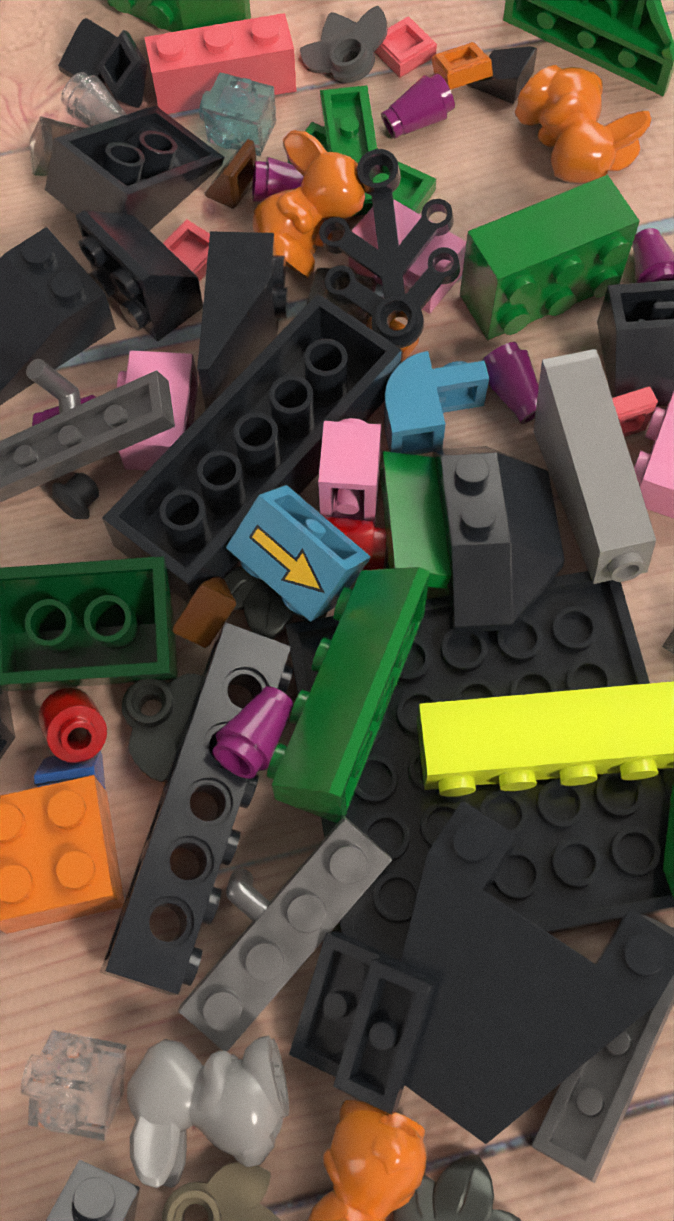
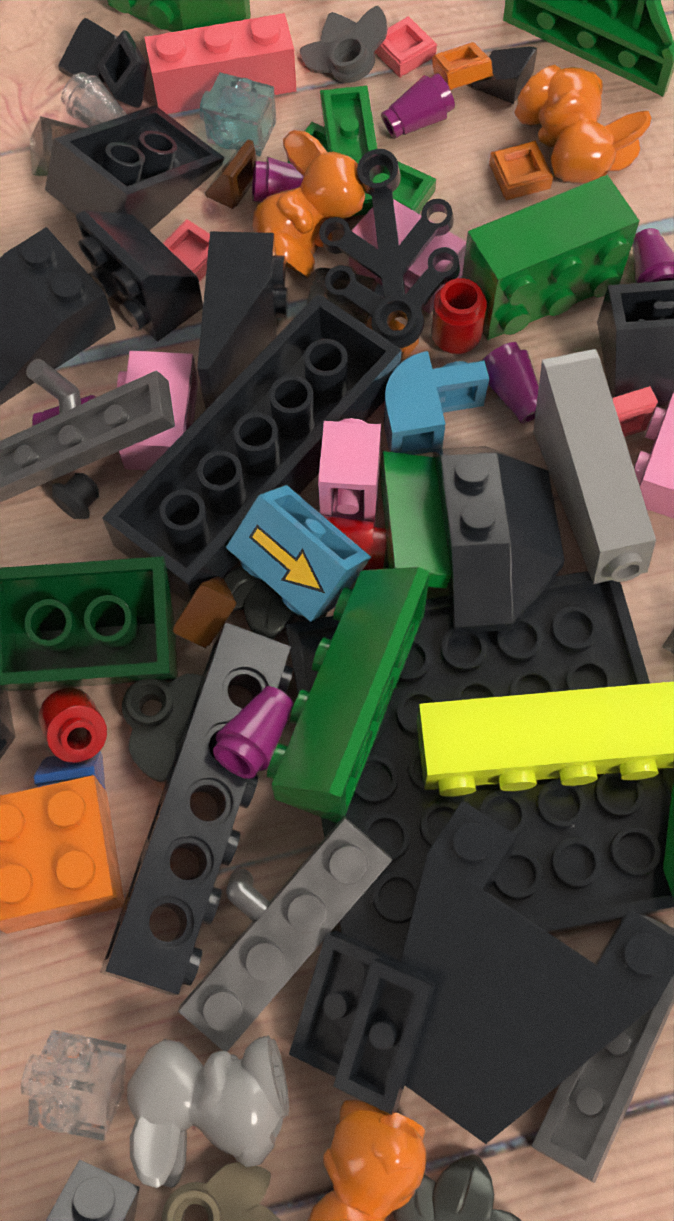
none -> red brick [431,278,487,354]
none -> orange tile [489,141,553,201]

